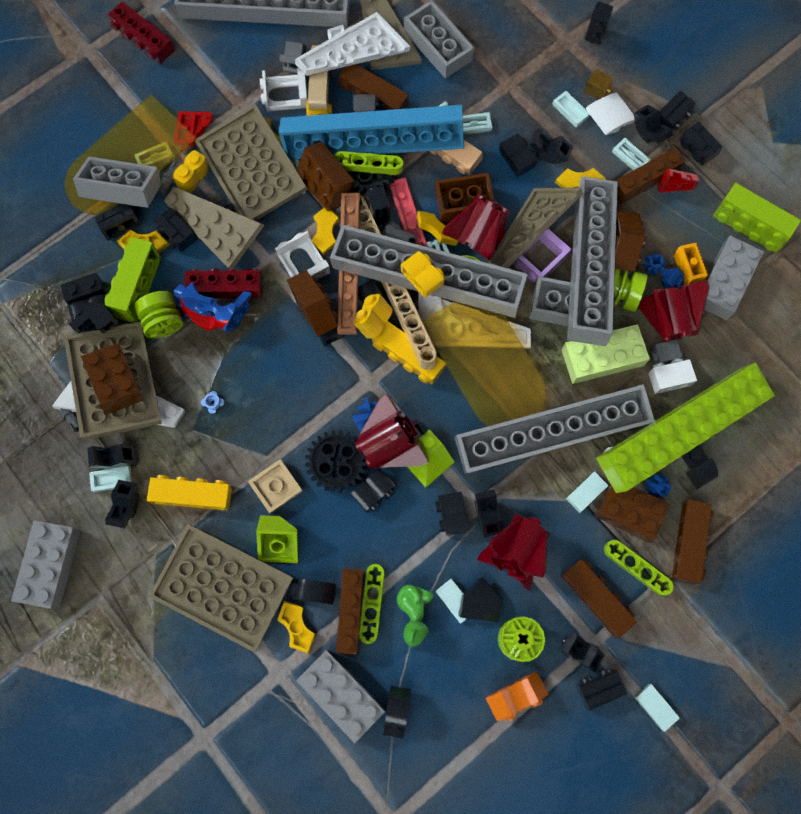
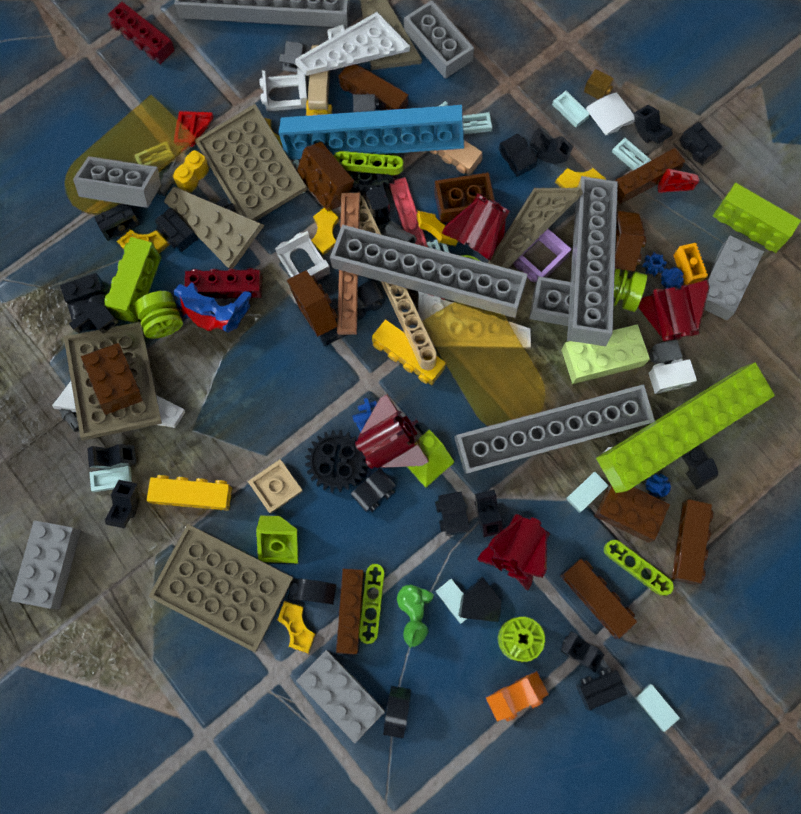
light blue plate [201,391,224,414] -> none
yellow brick [354,294,393,338] -> none
yellow brick [400,251,444,298] -> none
black brick [585,1,614,45] -> none
black brick [660,91,696,131] -> none

